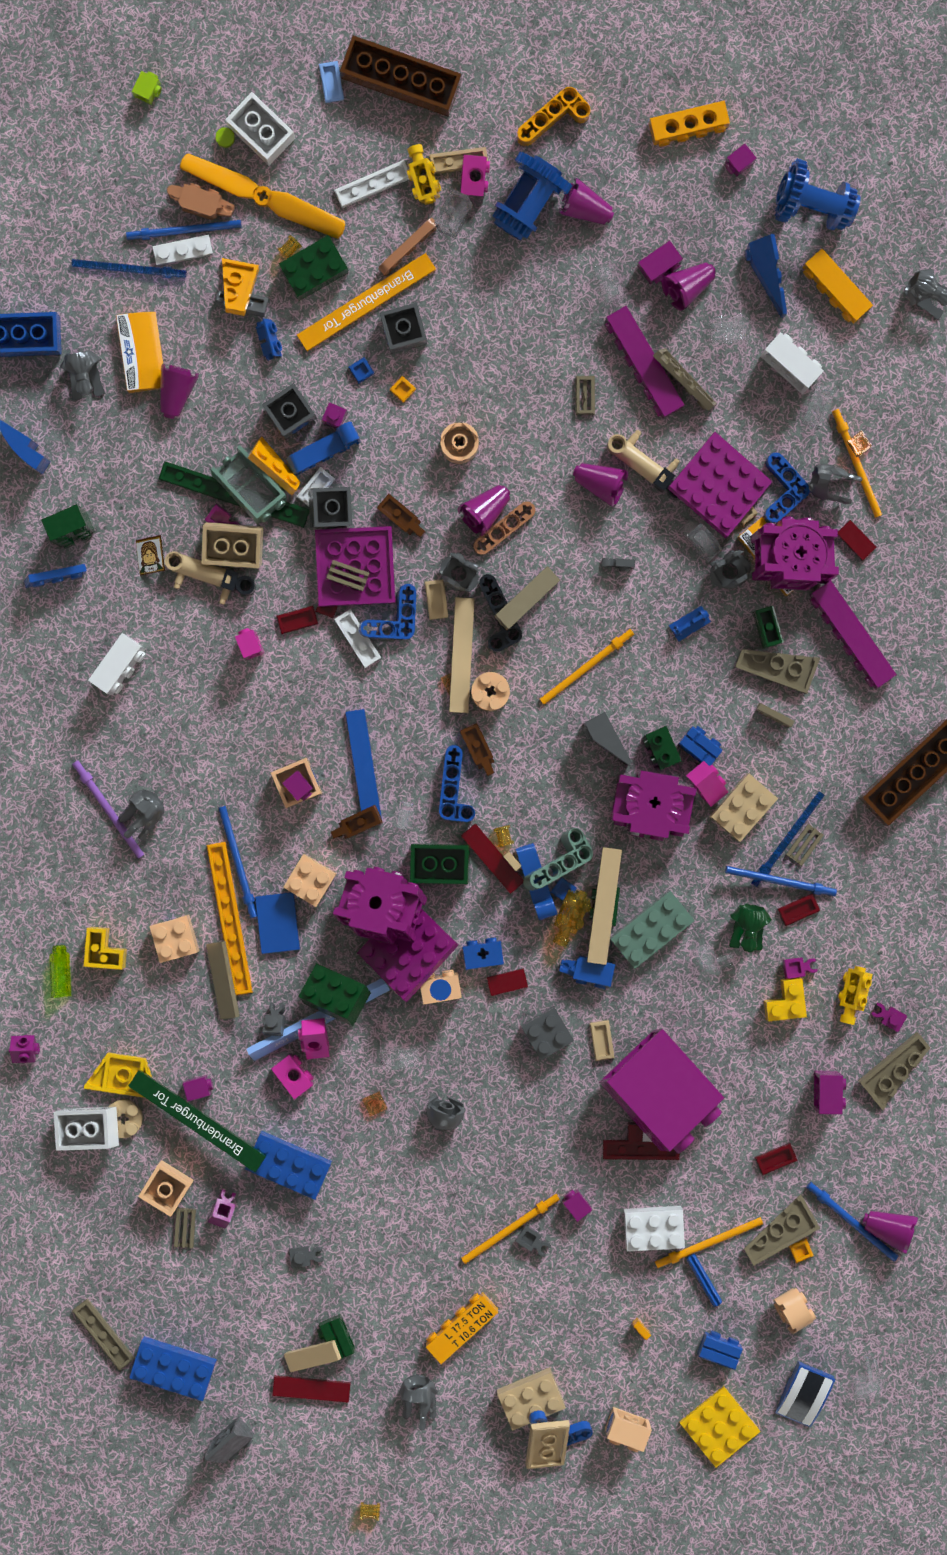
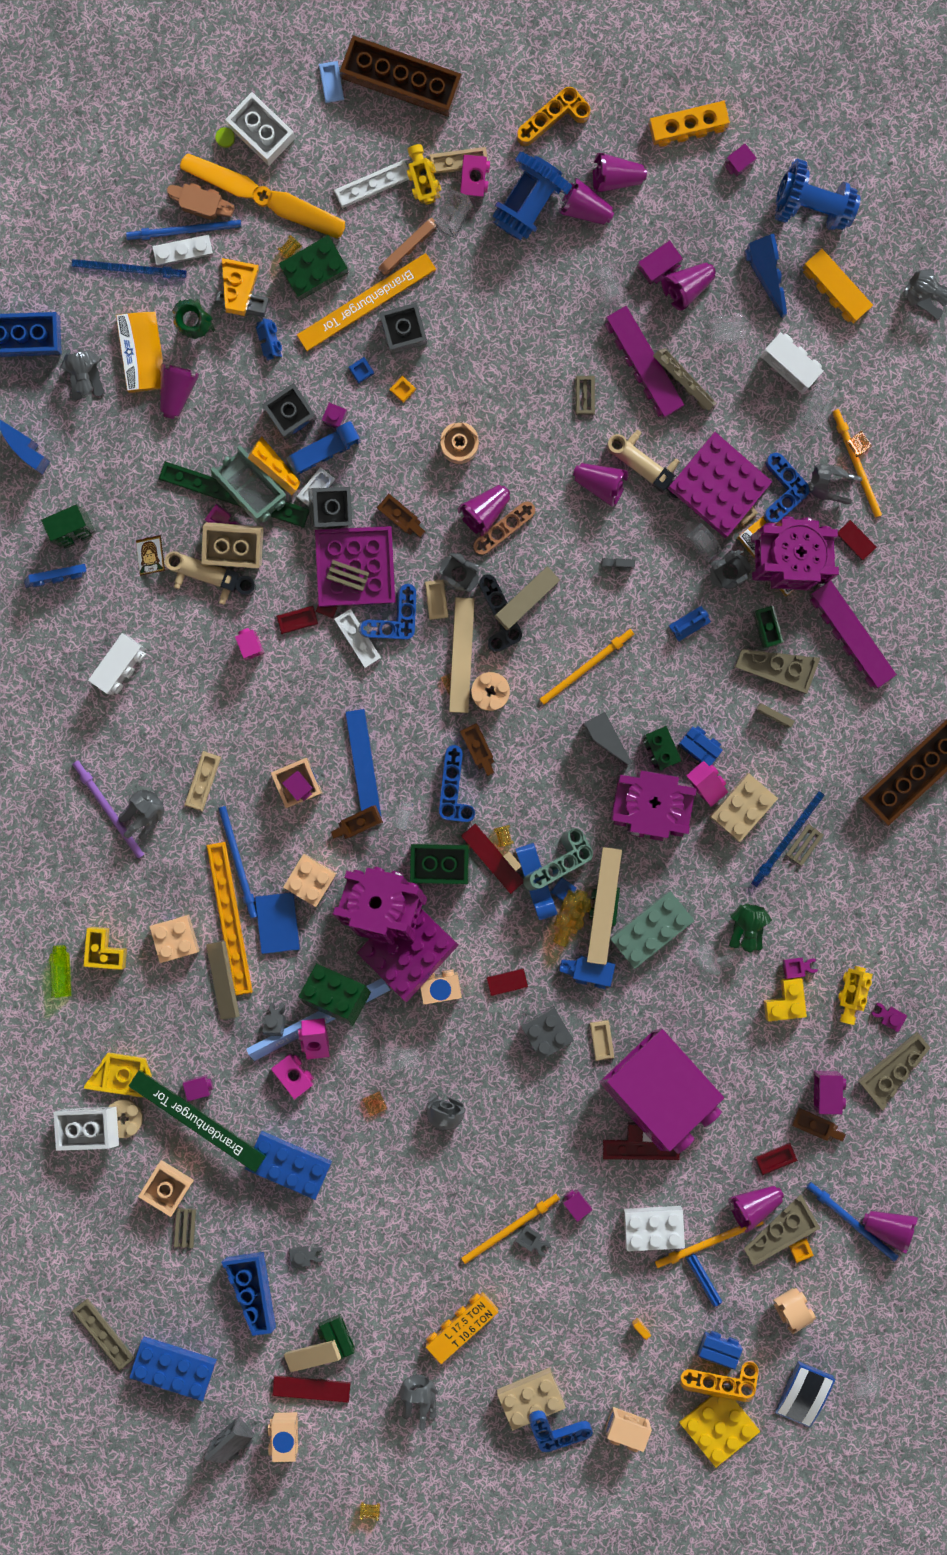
magenta brick [9,1035,40,1063] -> none
lime brick [131,71,162,105] -> none
magenta brick [208,1189,236,1229] -> none
blue brick [463,937,504,970] -> none
tan tile [525,1420,570,1469] -> none
blue bar [725,866,837,896] -> none
dark red tile [778,893,820,926] -> none
none -> dark green piece [172,299,215,339]
none -> tan tile [185,751,221,812]
none -> blue wedge [221,1252,276,1336]
none -> light nougat brick [268,1412,298,1462]
none -> magenta cone [593,153,647,192]
none -> light orange beam [680,1362,759,1402]
none -> magenta cone [728,1186,784,1233]
none -> reddish brown hinge [791,1108,846,1142]

